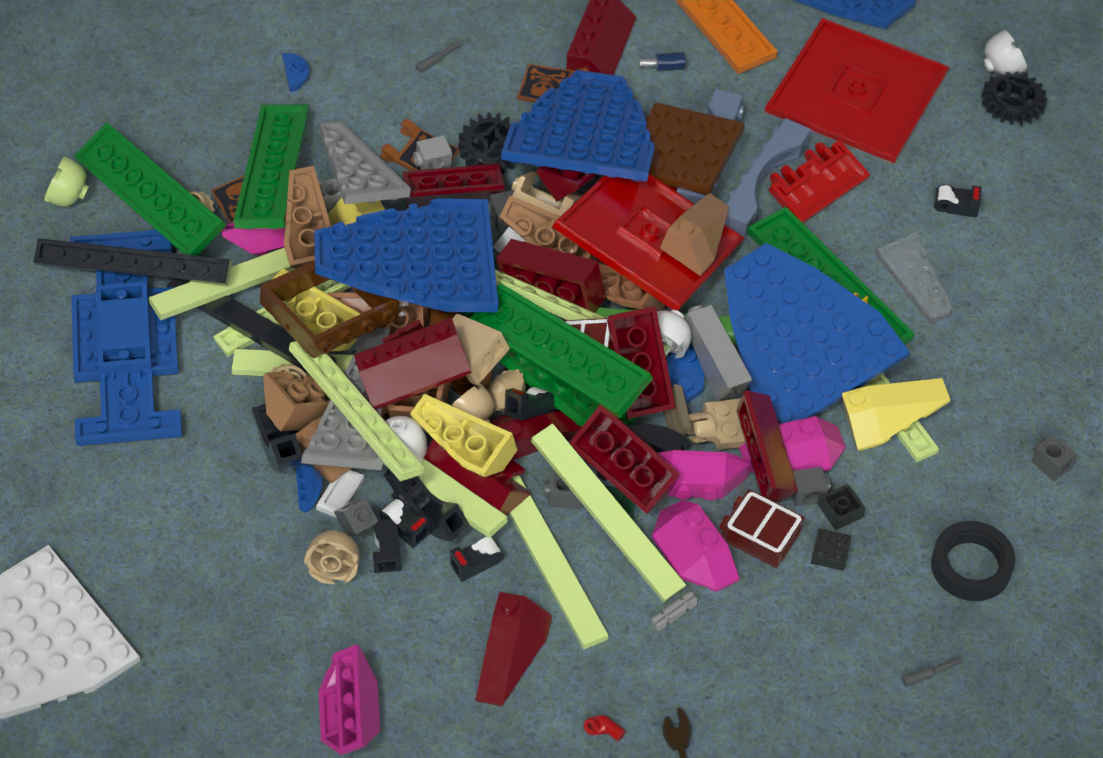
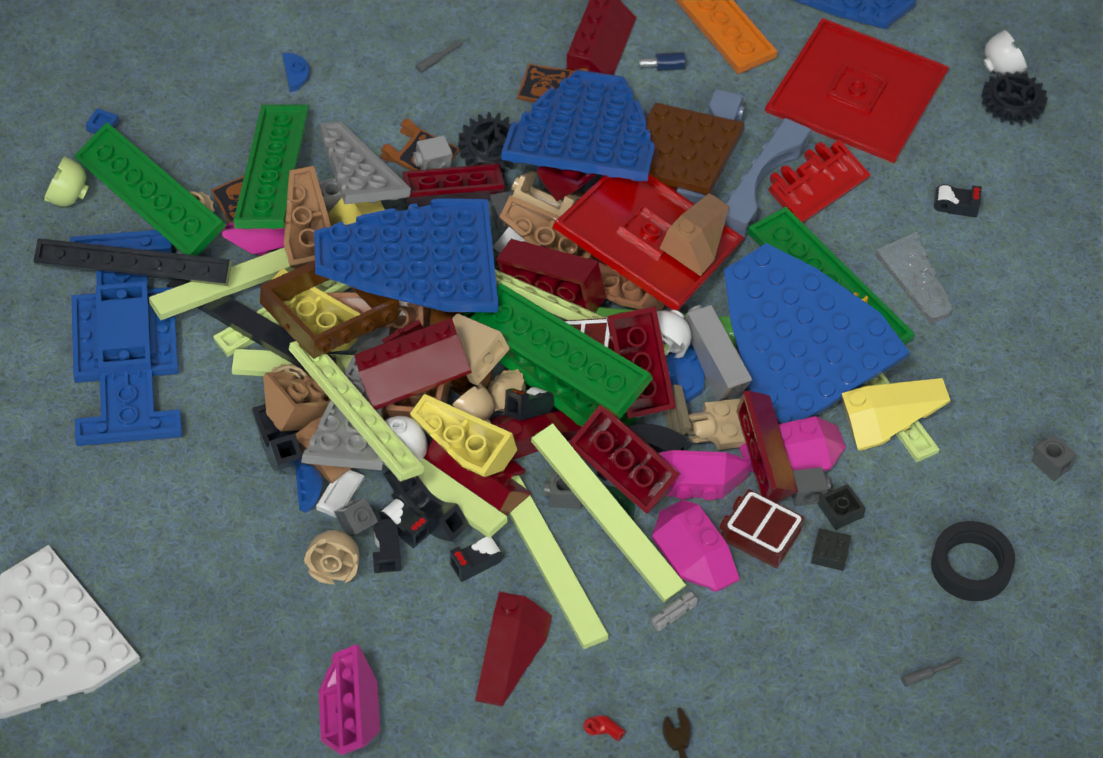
none -> blue plate [85,108,119,134]

